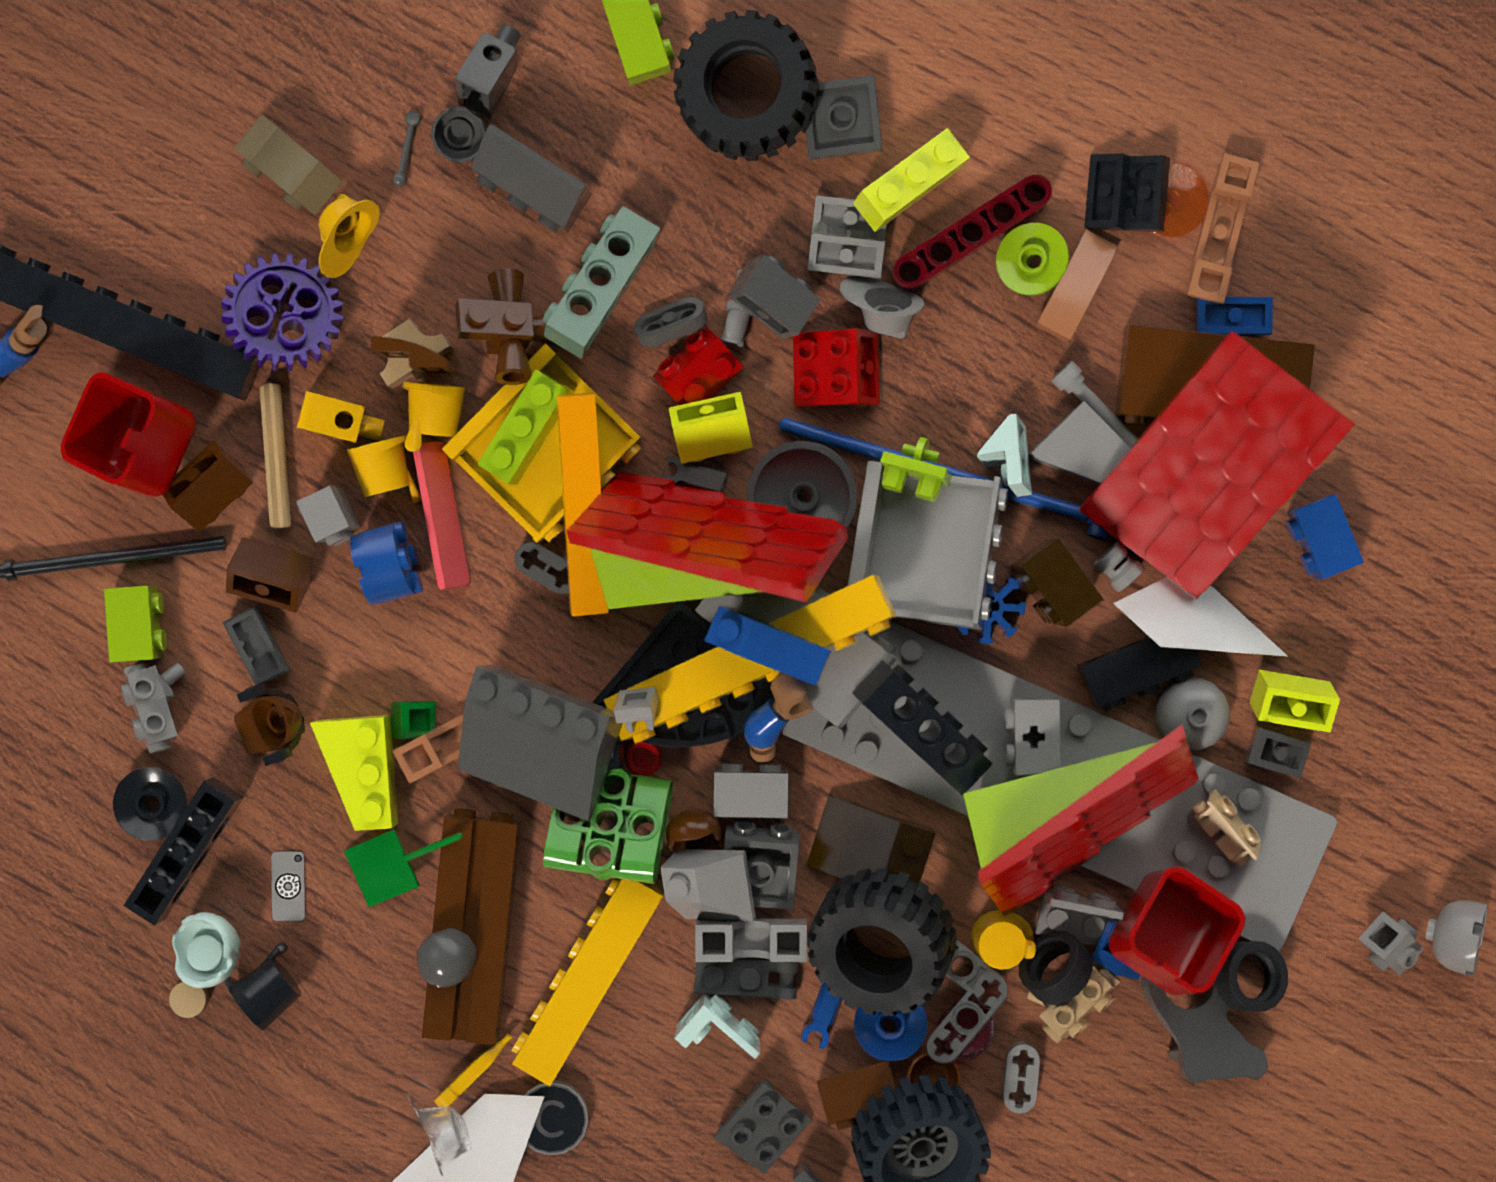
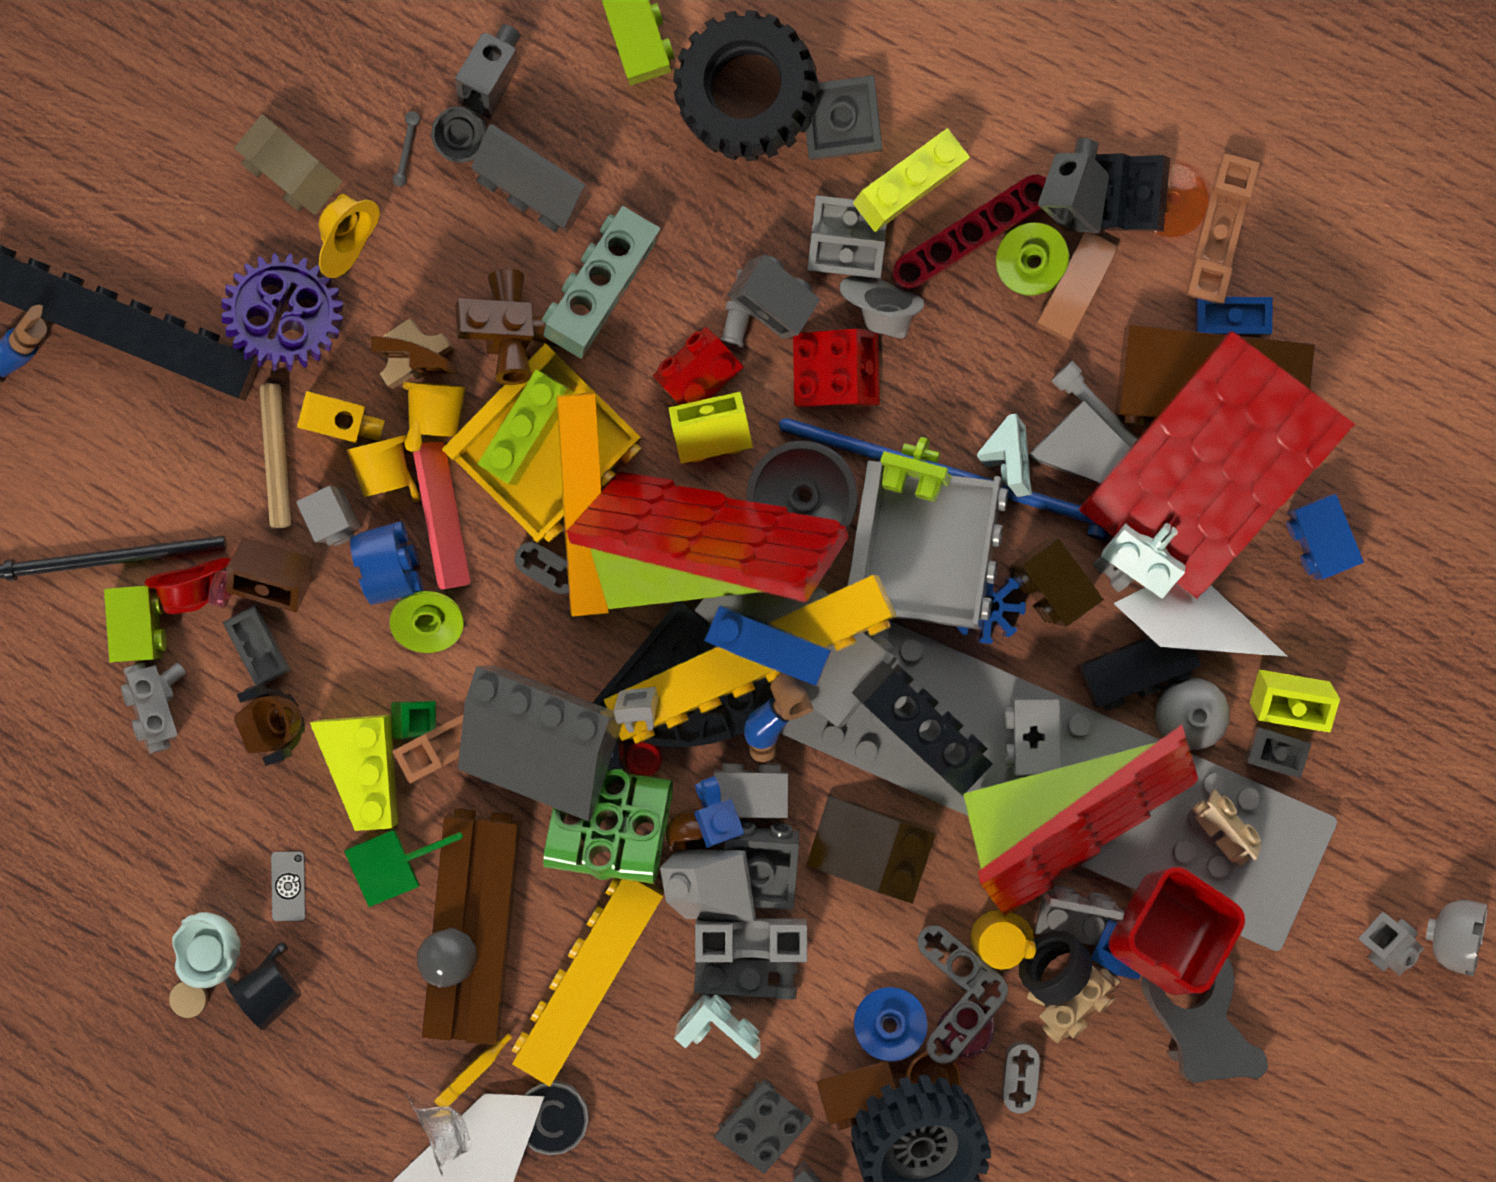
red piece [60,372,196,497] -> none
black dish [113,767,187,841] -> none
black brick [123,777,244,926] -> none
reddish brown brick [163,440,253,532] -> none
dark grey plate [634,297,708,347] -> none
dark grey bar [661,456,728,494] -> none
blue bar [801,982,843,1049] -> none
black tyre [807,868,957,1016] -> none
black tyre [1214,941,1288,1012] -> none
none -> red piece [144,557,231,614]
none -> clear pink tile [208,570,231,608]
none -> lime dish [389,591,464,653]
none -> blue plate [694,776,745,848]
none -> dark grey torso [1038,138,1109,233]
none -> light aqua plate [1102,523,1186,598]

